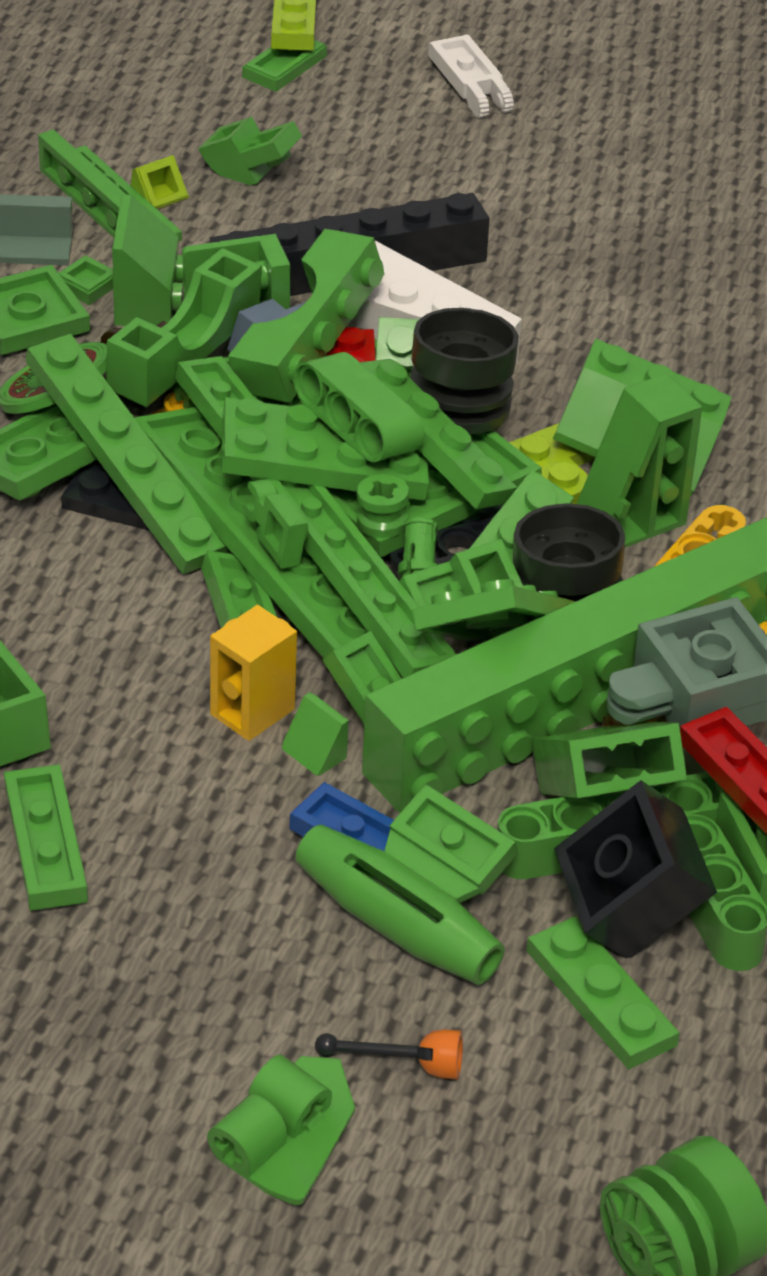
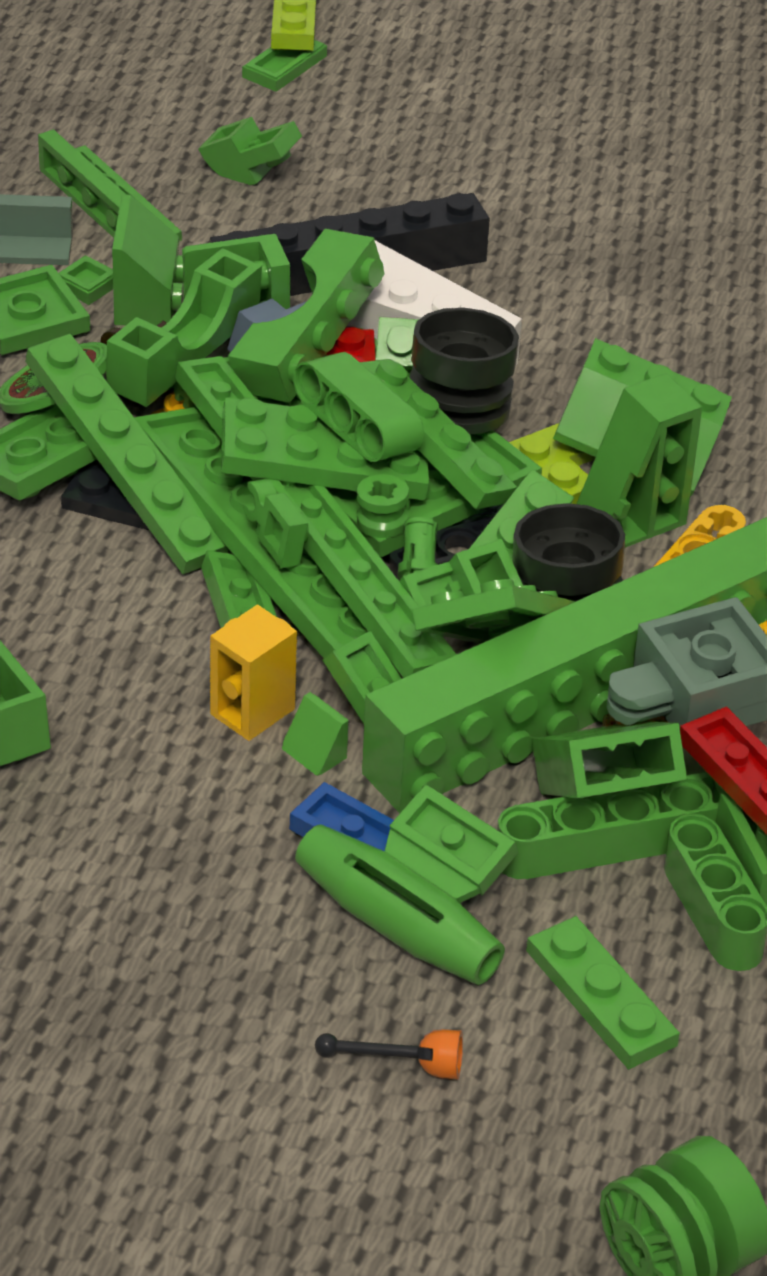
bright green plate [4,764,88,911] -> none
lime slope [131,155,189,209] -> none
bright green panel [207,1054,355,1206] -> none
white hinge [428,35,514,118] -> none
black brick [554,780,717,958] -> none

